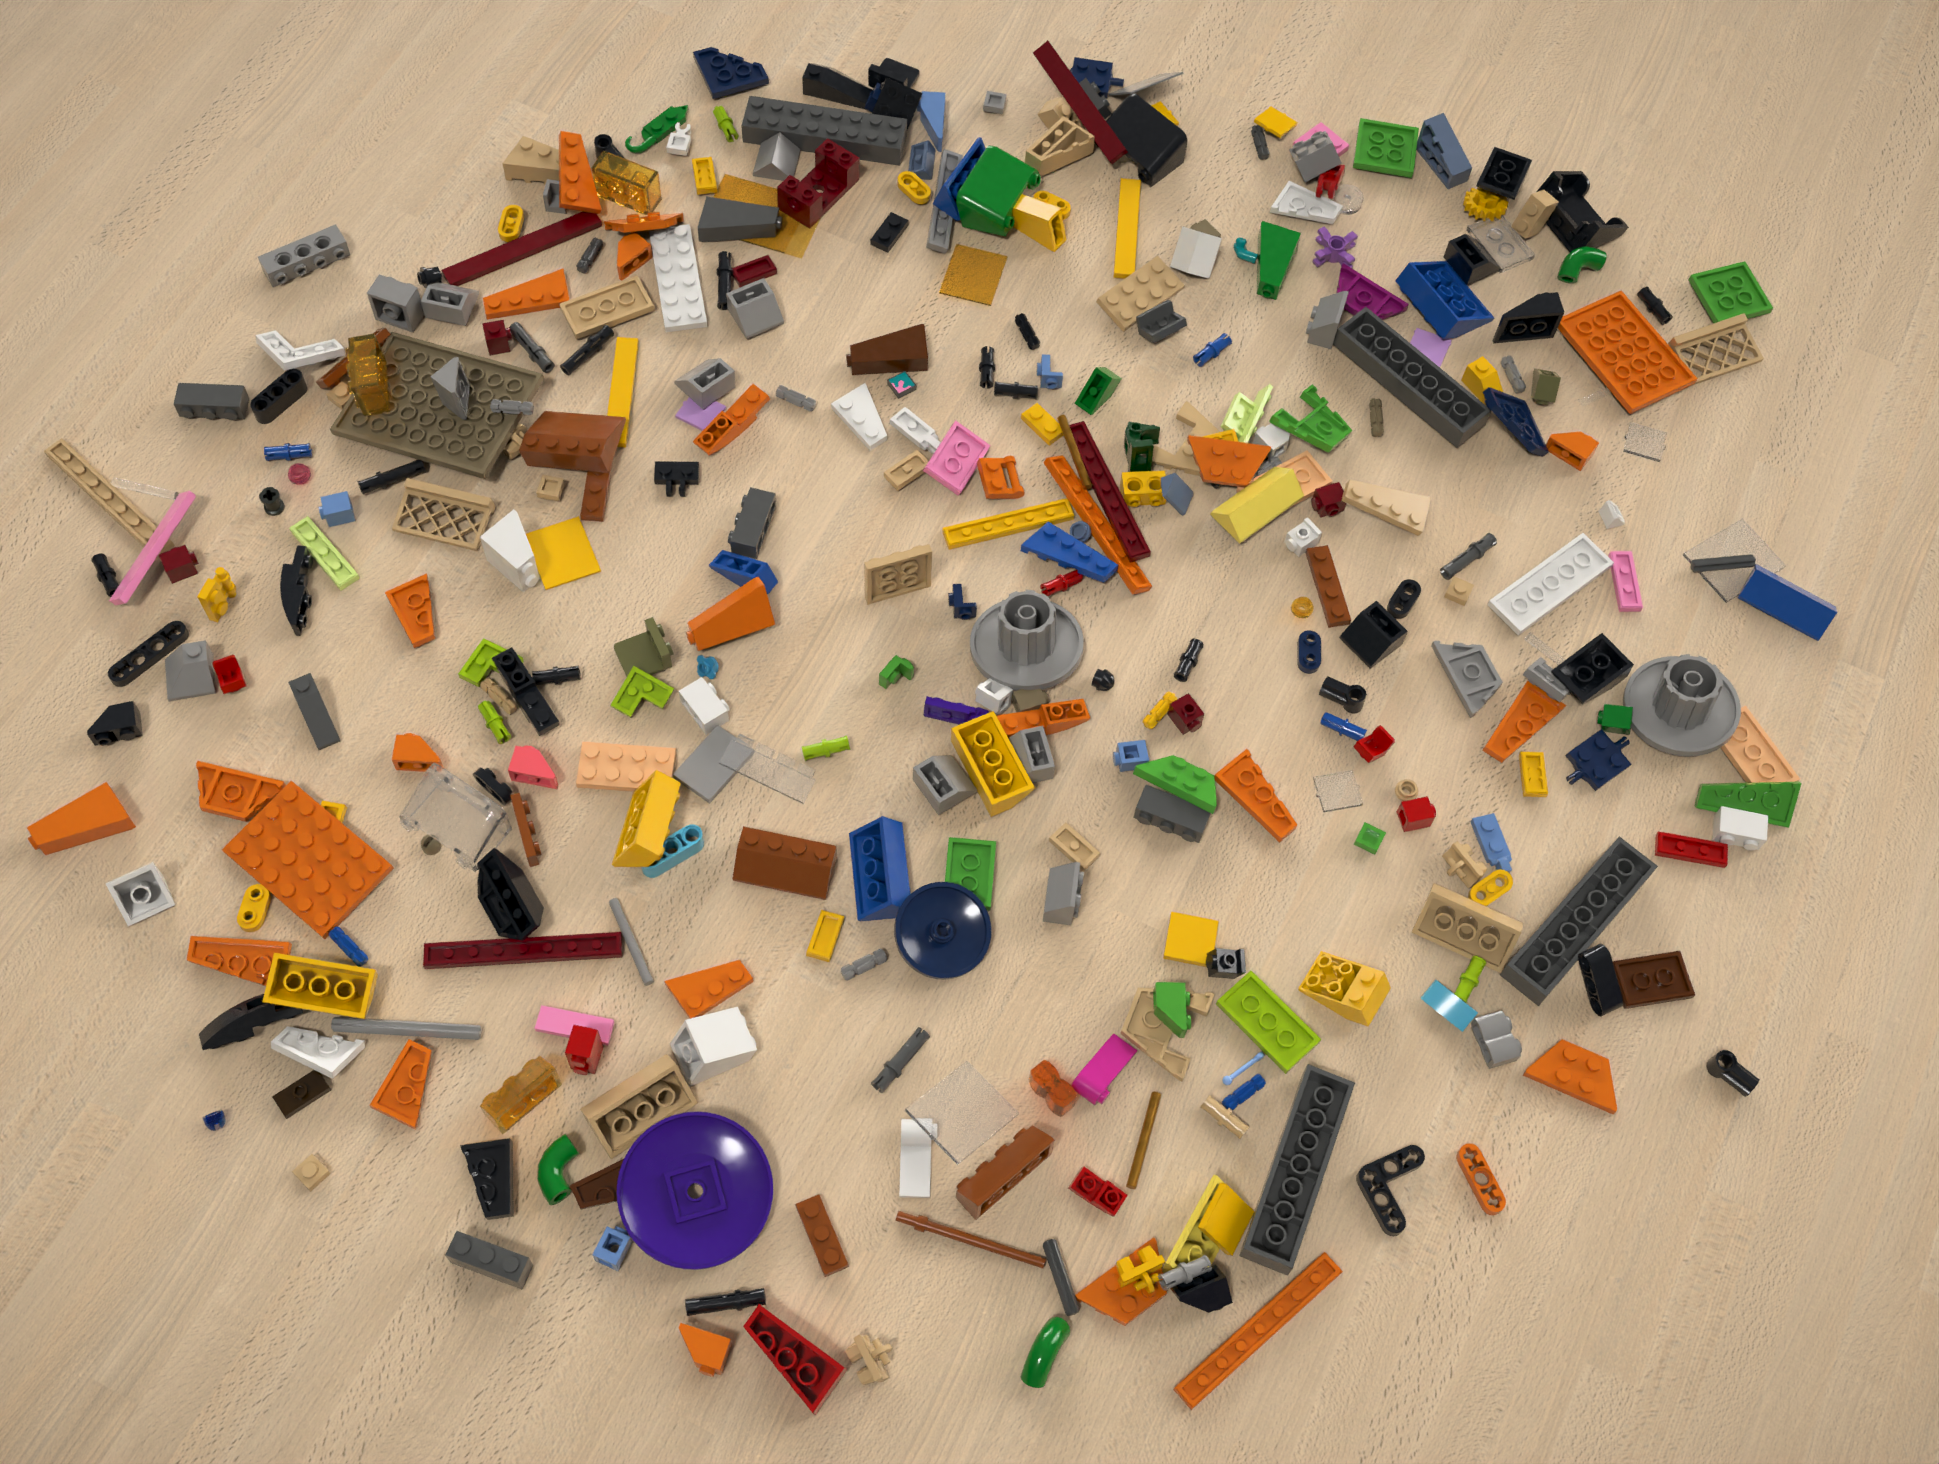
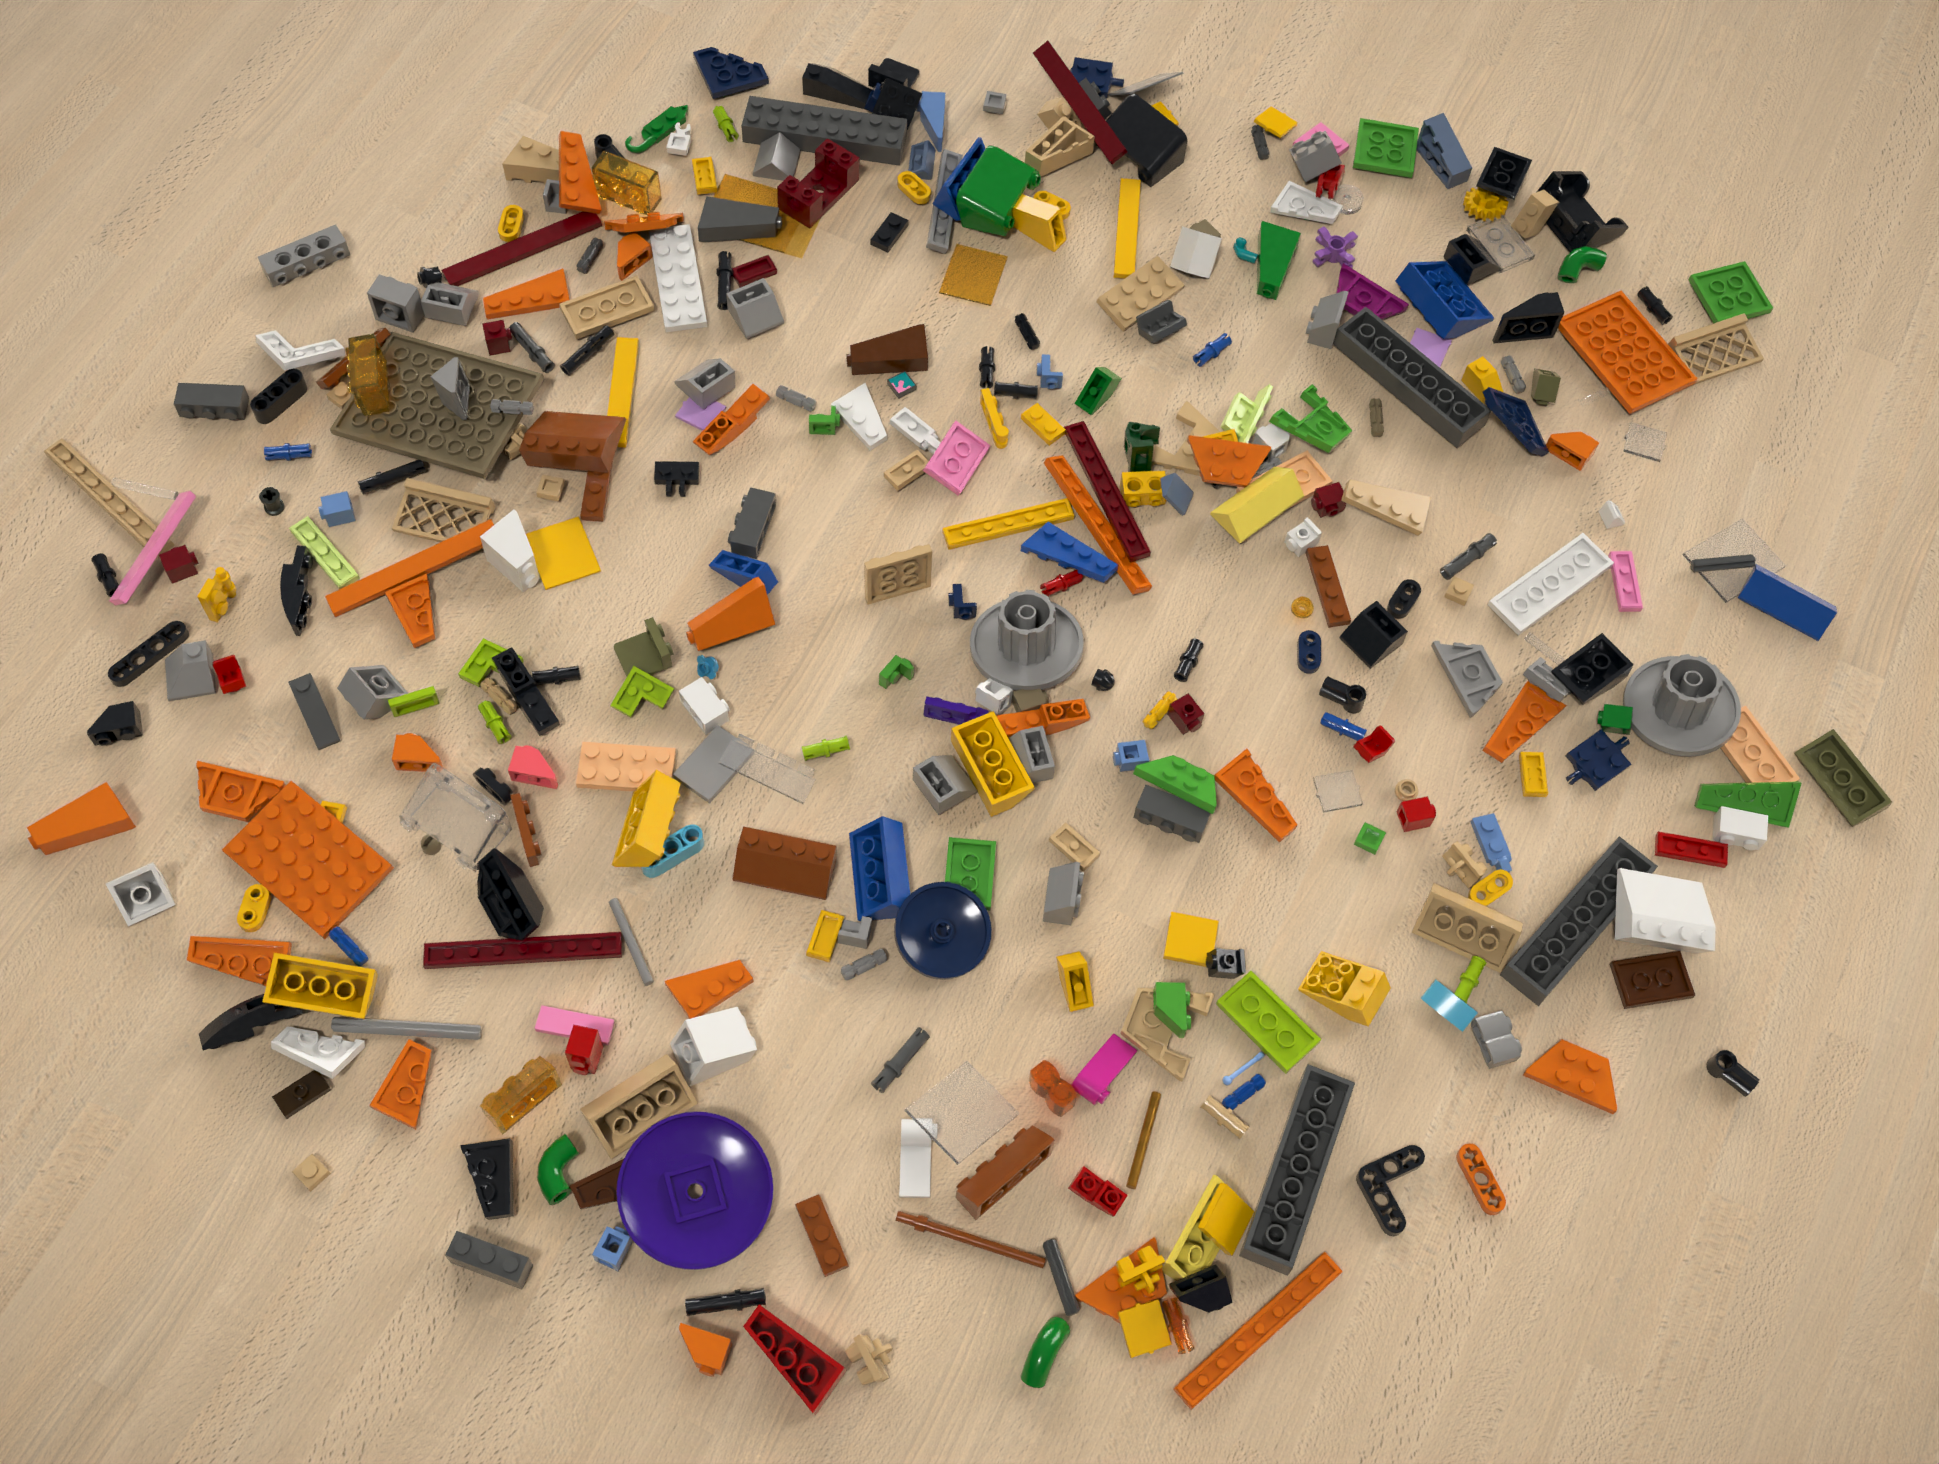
clear blue hinge [202,1110,226,1131] -> none
clear pink plate [288,463,311,485] -> none
orange plate [977,455,1025,499] -> none
pearl gold bar [1057,415,1092,490] -> none
sand blue plate [1070,521,1091,543] -> none
light grey pin [1158,1255,1212,1291] -> none
black beam [1578,944,1623,1017] -> none
none -> orange tile [325,519,494,617]
none -> light grey slope [337,665,408,720]
none -> lime tile [388,686,439,717]
none -> bright green bracket [809,405,840,435]
none -> light grey panel [838,916,872,949]
none -> yellow plate [980,388,1009,449]
none -> yellow slope [1056,951,1094,1012]
none -> yellow piece [1117,1299,1172,1358]
none -> clear orange pin [1162,1298,1195,1354]
none -> white slope [1615,868,1716,954]
none -> olive slope [1794,729,1892,827]

